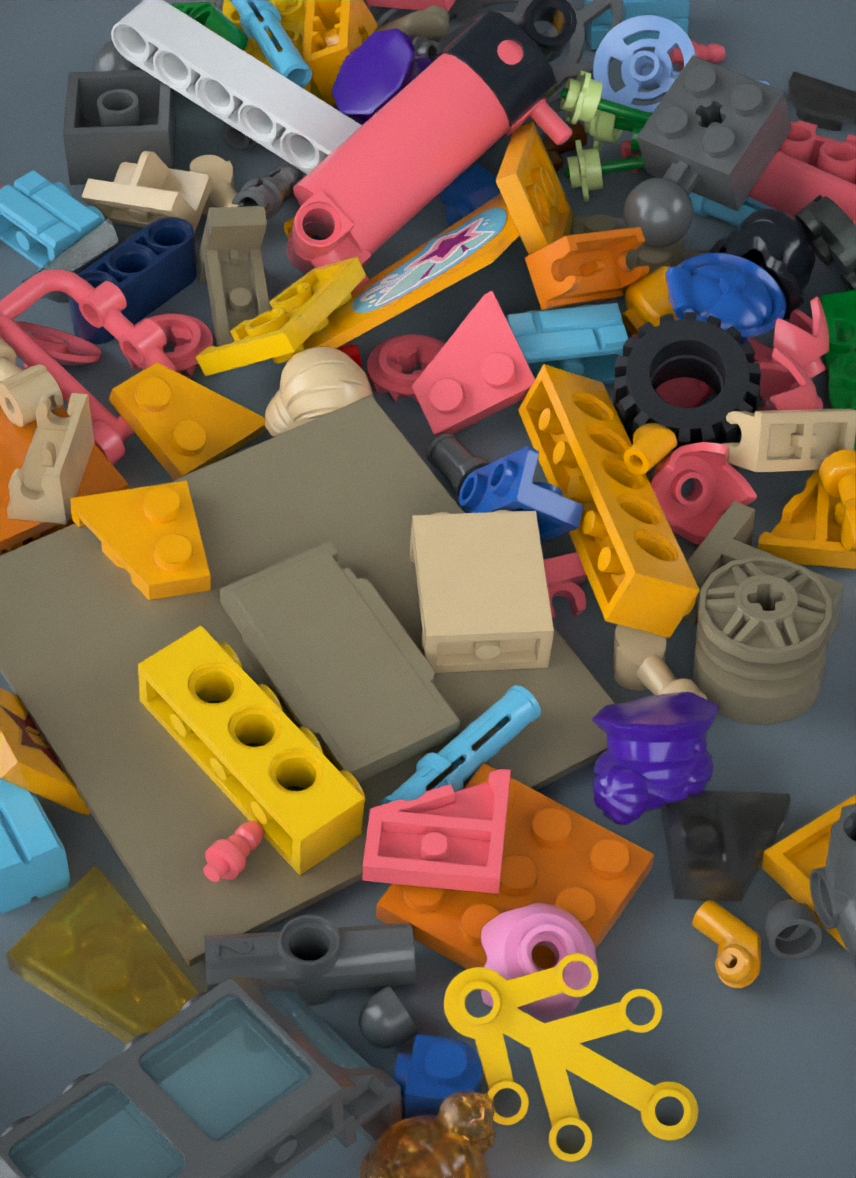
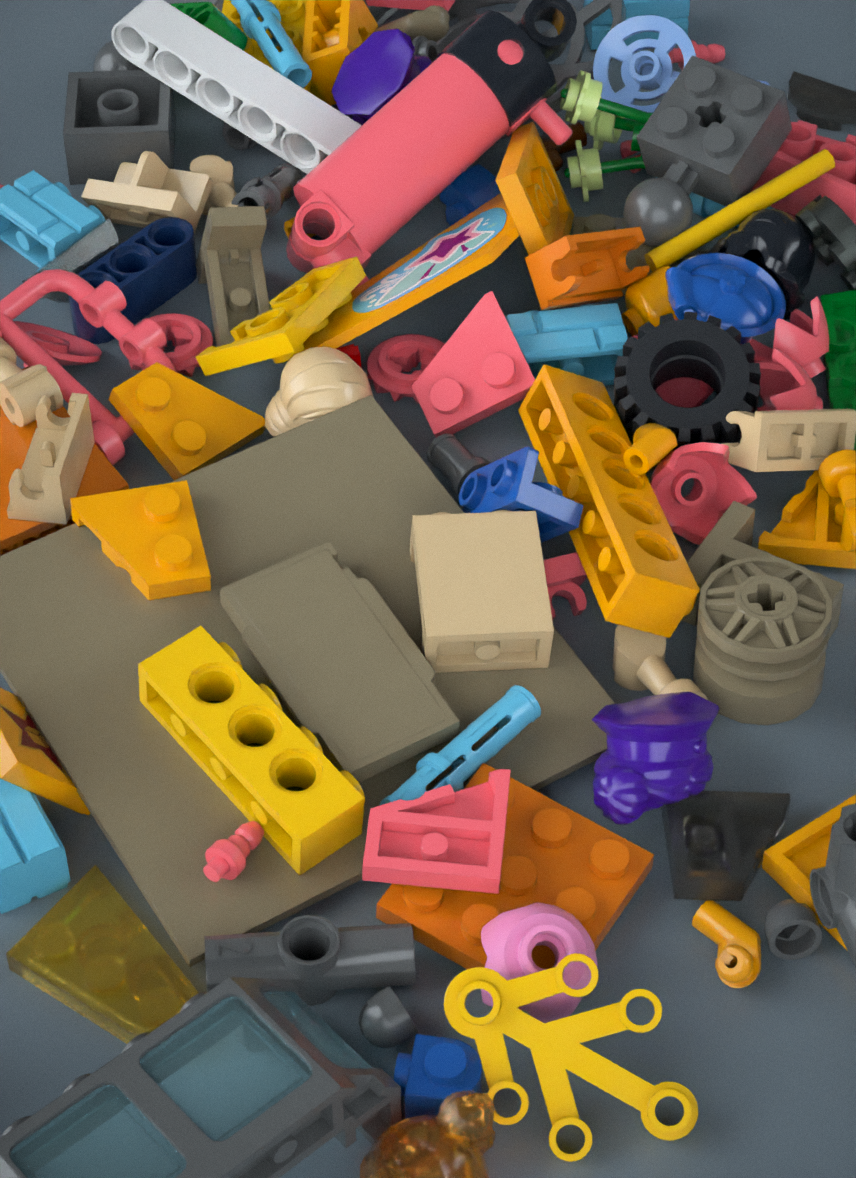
none -> yellow bar [644,149,835,272]

